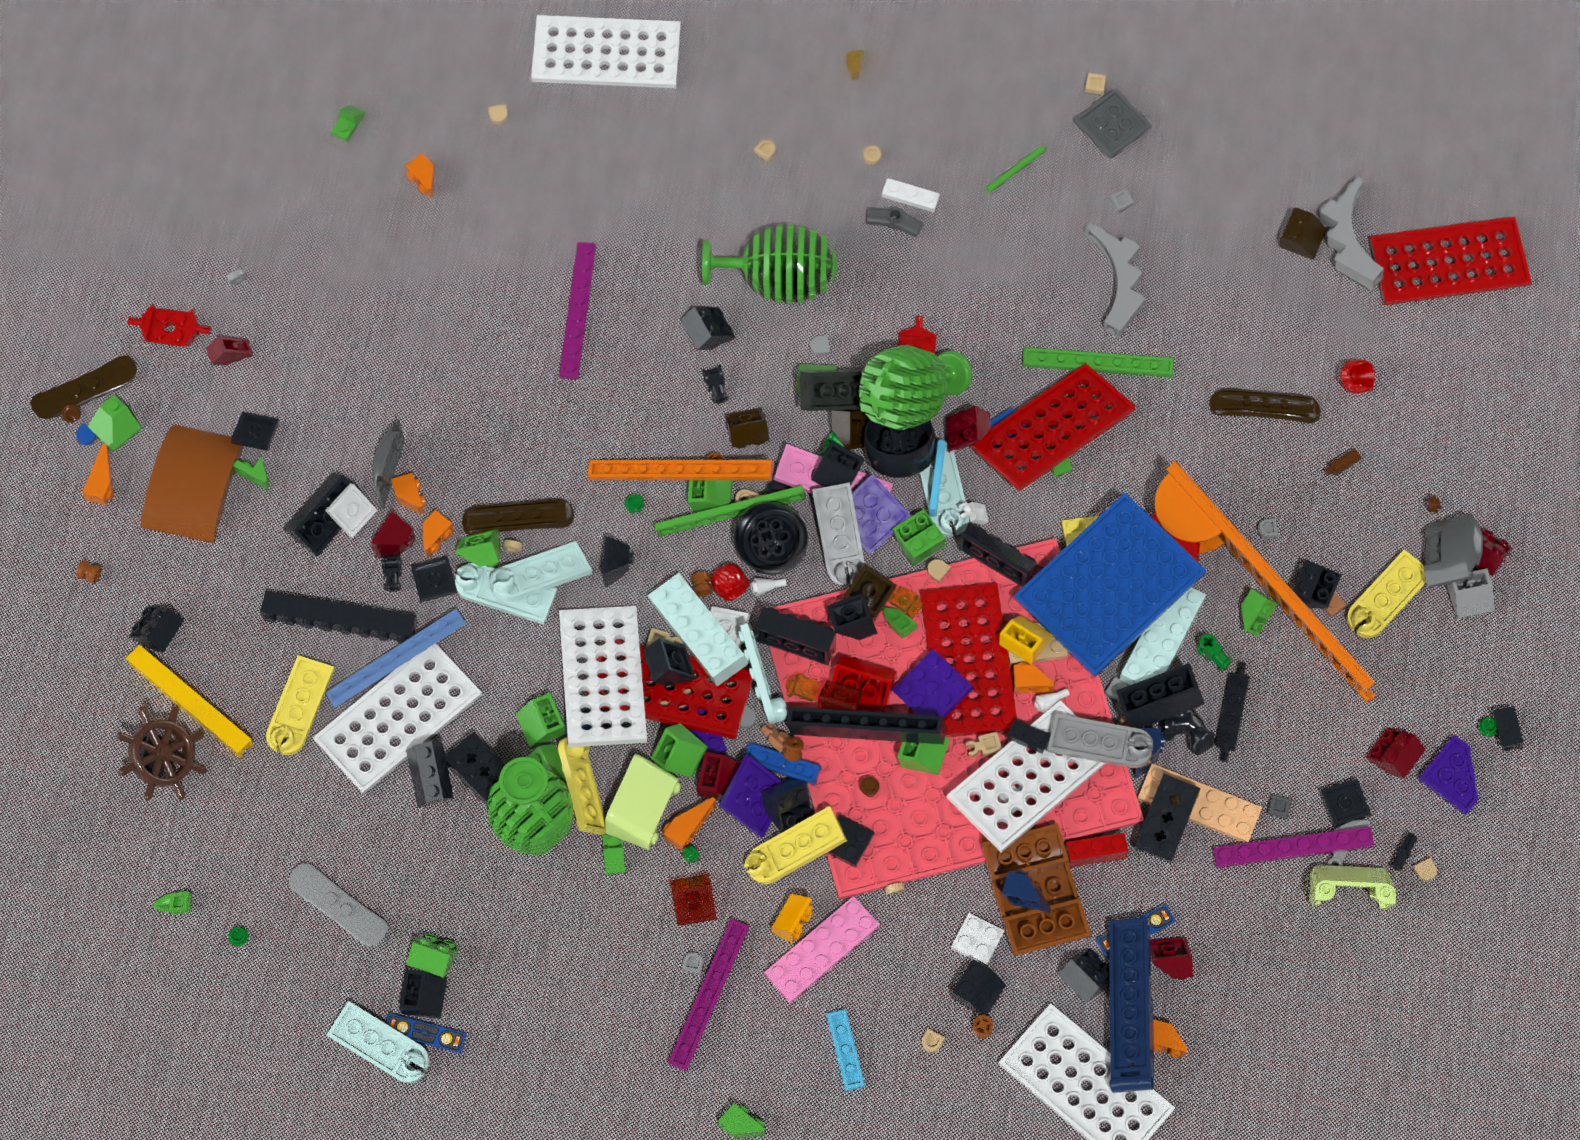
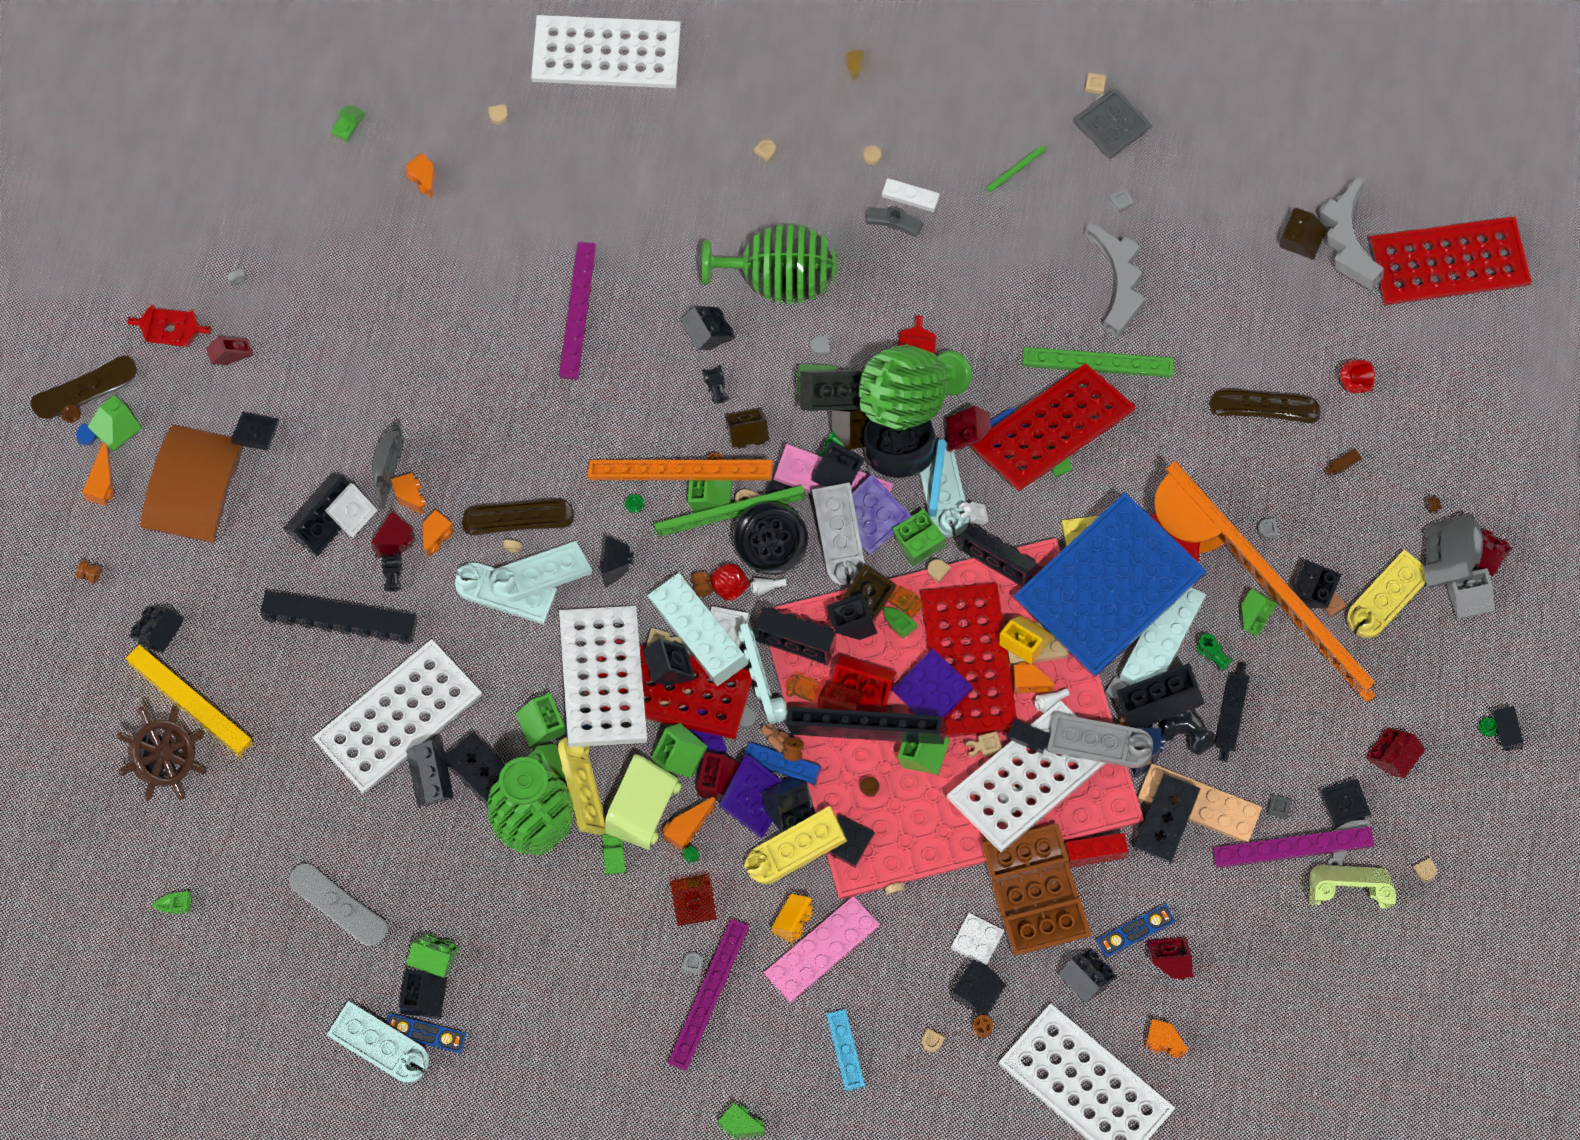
green plate [228,927,249,947] -> none
bright green slope [233,457,270,490] -> none
light yellow plate [266,655,335,755] -> none
medium blue plate [325,609,466,708] -> none
black plate [411,556,458,603] -> none
bright green slope [456,529,501,567] -> none
dark blue slope [1002,870,1051,913] -> none
dark blue hinge [1109,917,1154,1093] -> none
black axle [1390,833,1417,872] -> none
dark purple plate [1418,735,1479,816] -> none

